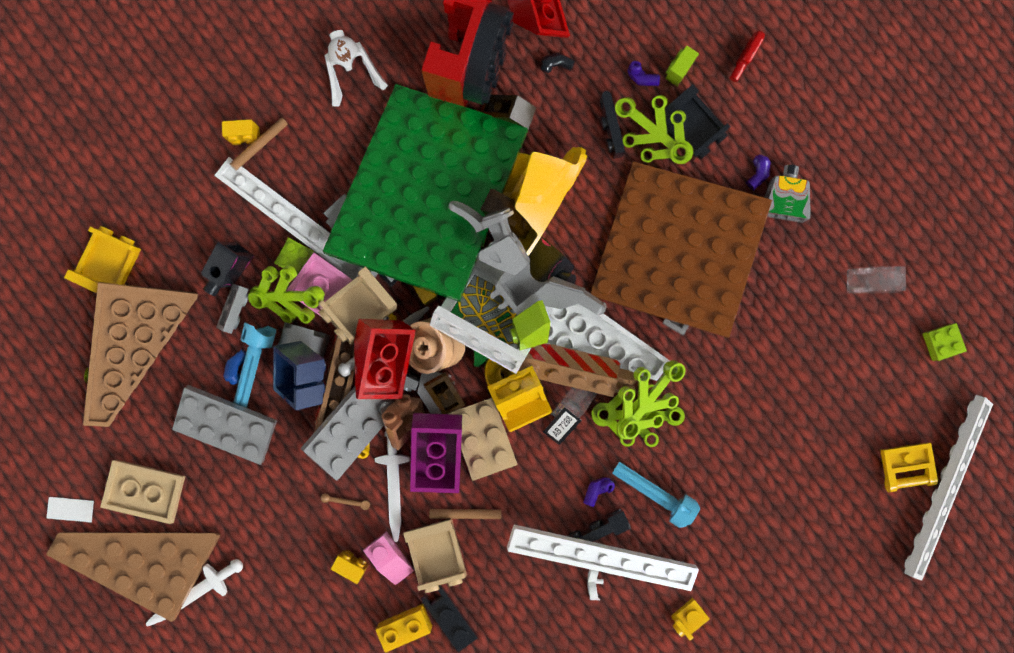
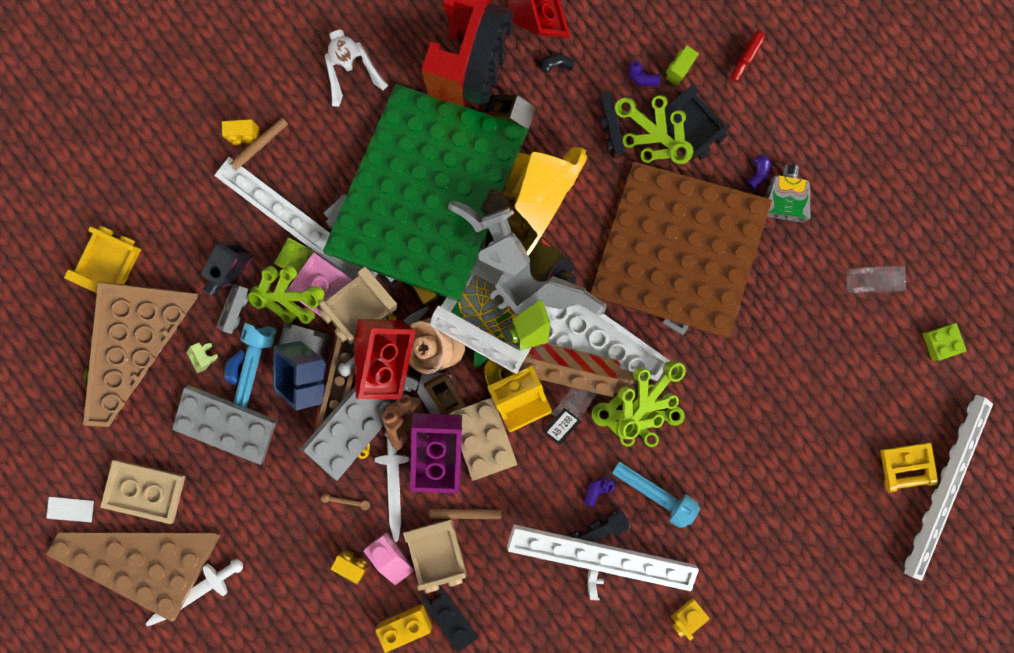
none -> yellowish green tile [186,343,218,373]

